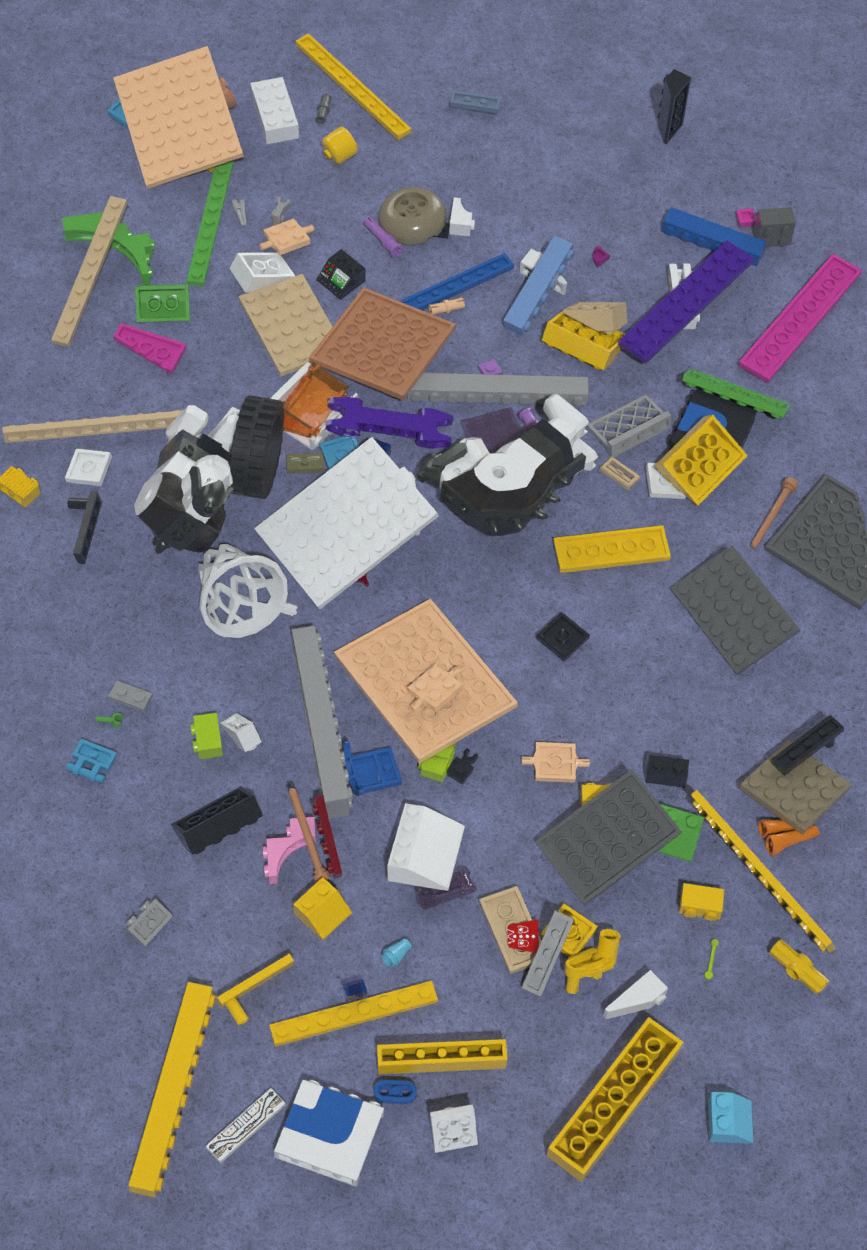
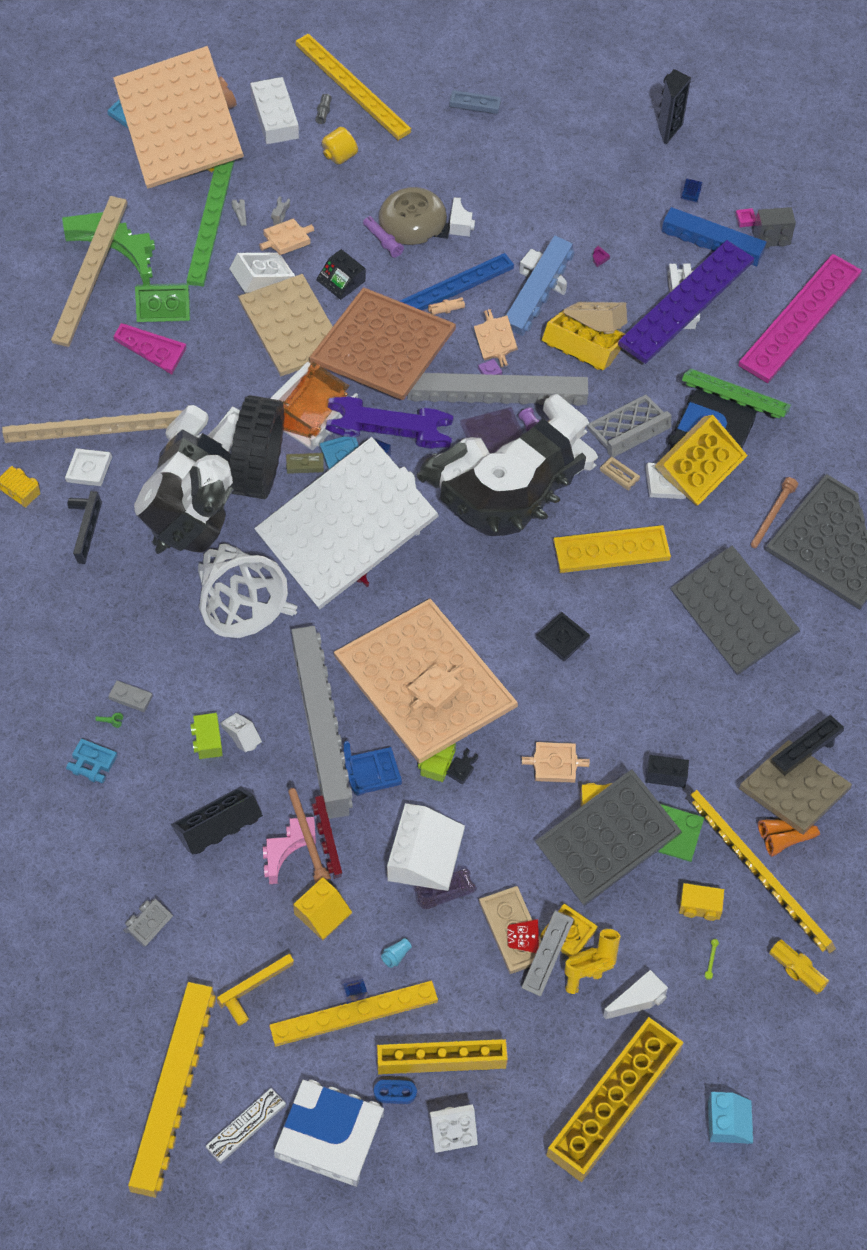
none -> light nougat plate [474,309,518,367]
none -> clear blue brick [681,178,703,202]

